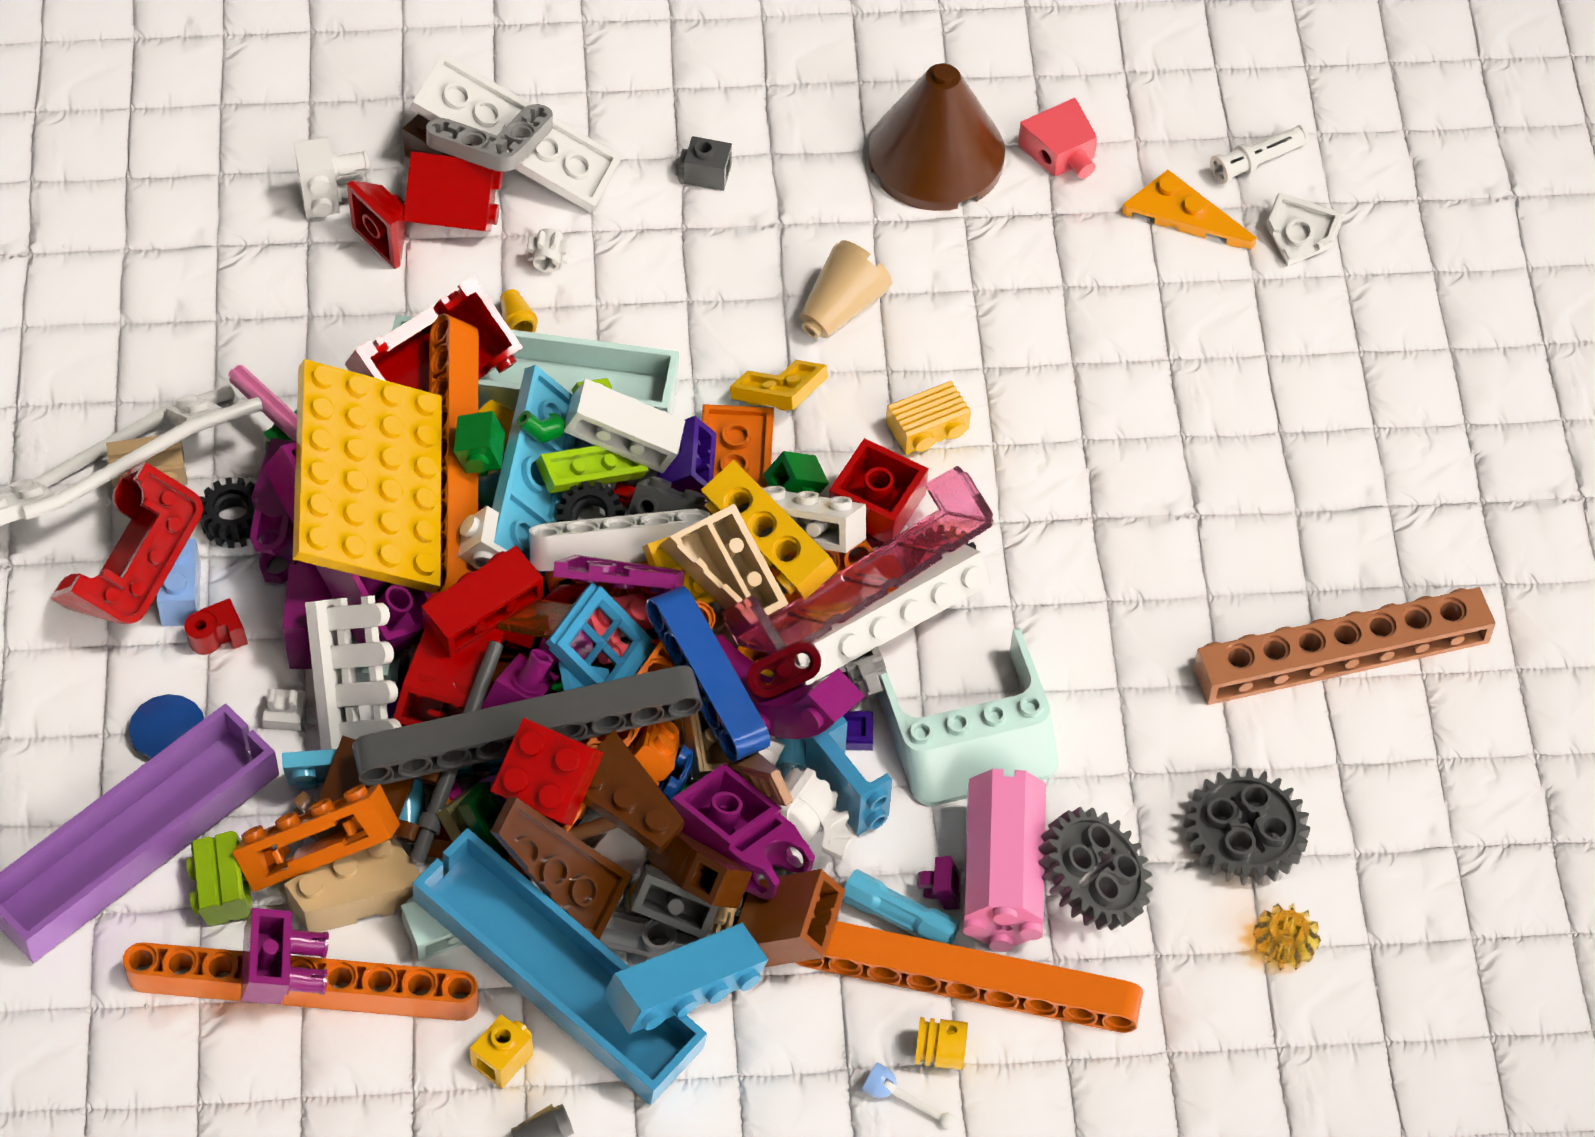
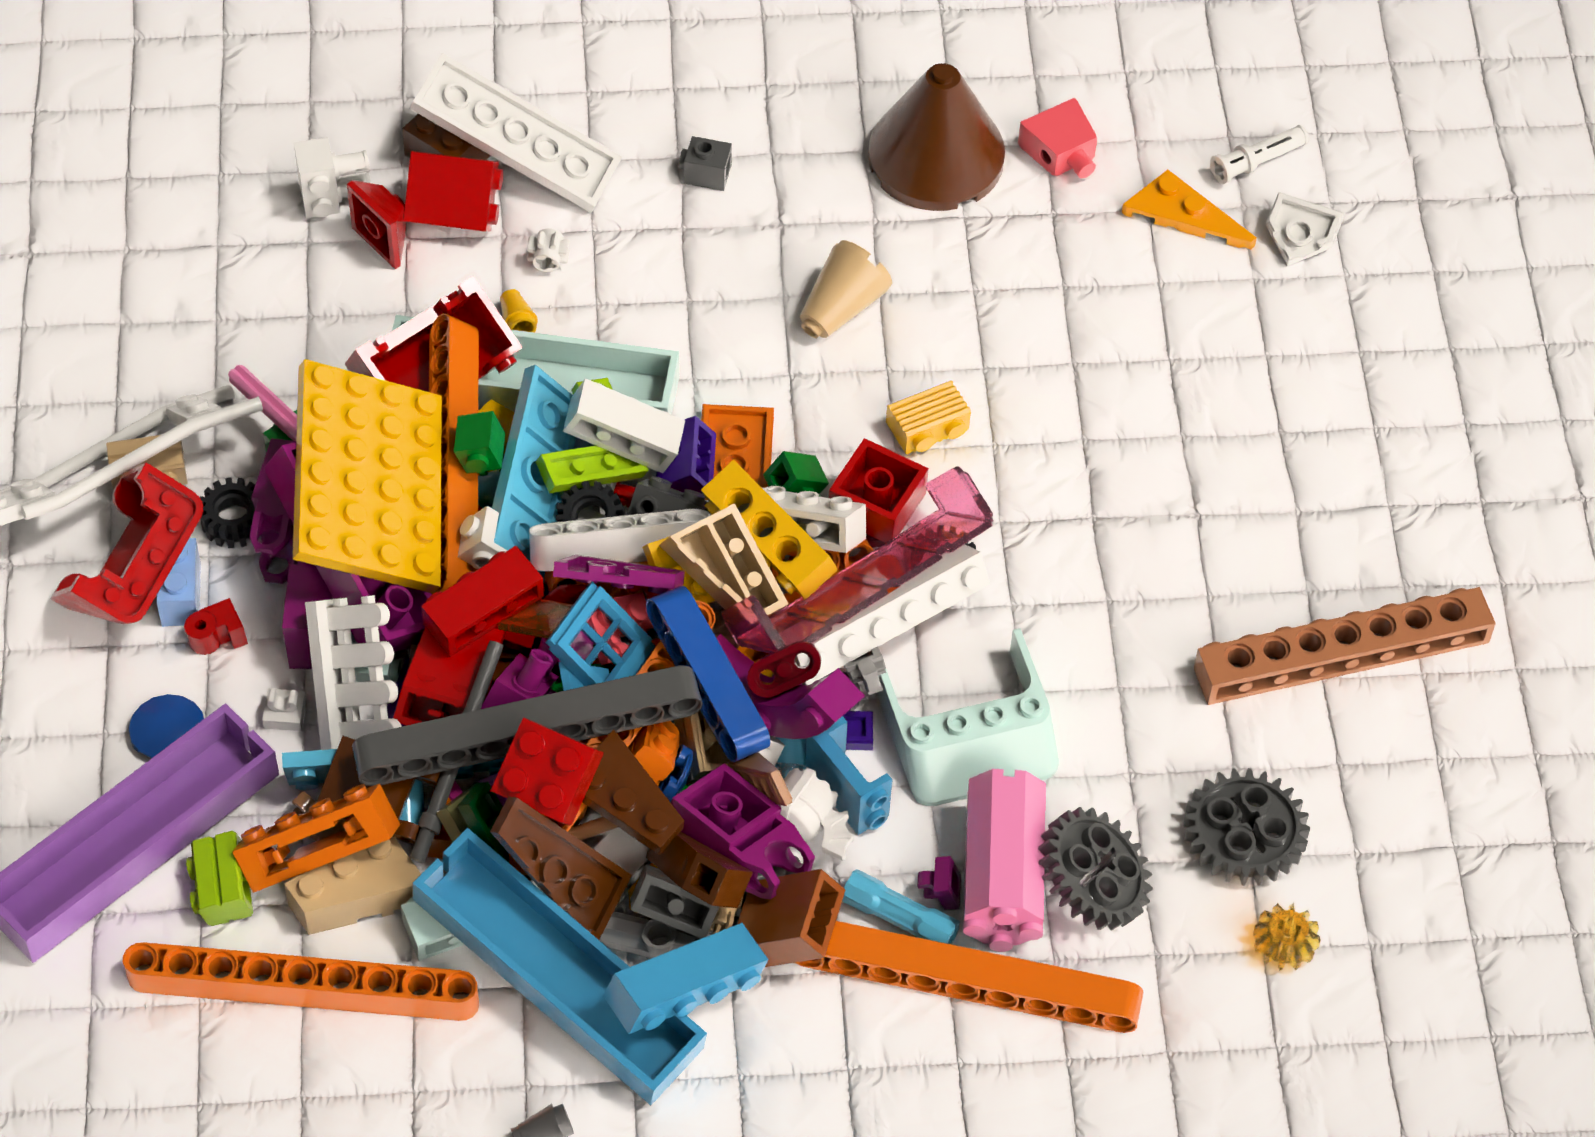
magenta brick [241,908,329,1005] -> none
light grey beam [426,104,553,172] -> none
yellow brick [469,1014,533,1089] -> none
green arm [516,411,566,443] -> none
yellow plate [730,360,828,411] -> none
hinge [862,1062,956,1128] -> none
yellow piece [915,1017,968,1070] -> none

